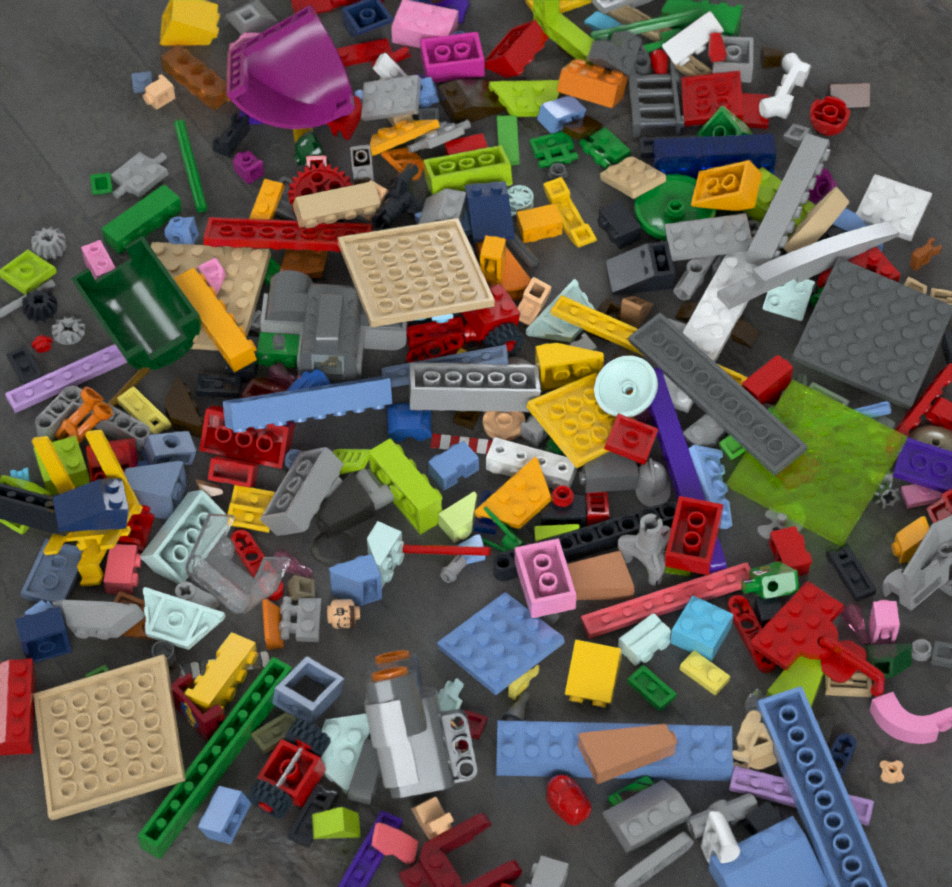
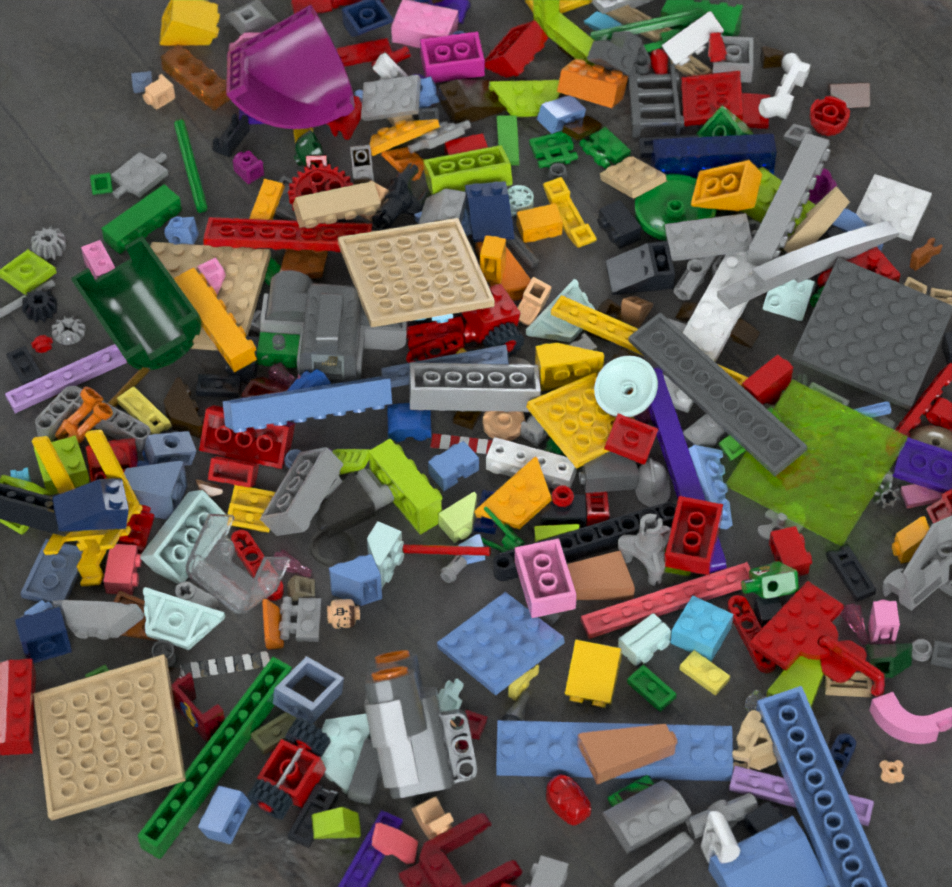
yellow wedge [184,632,258,714] -> none

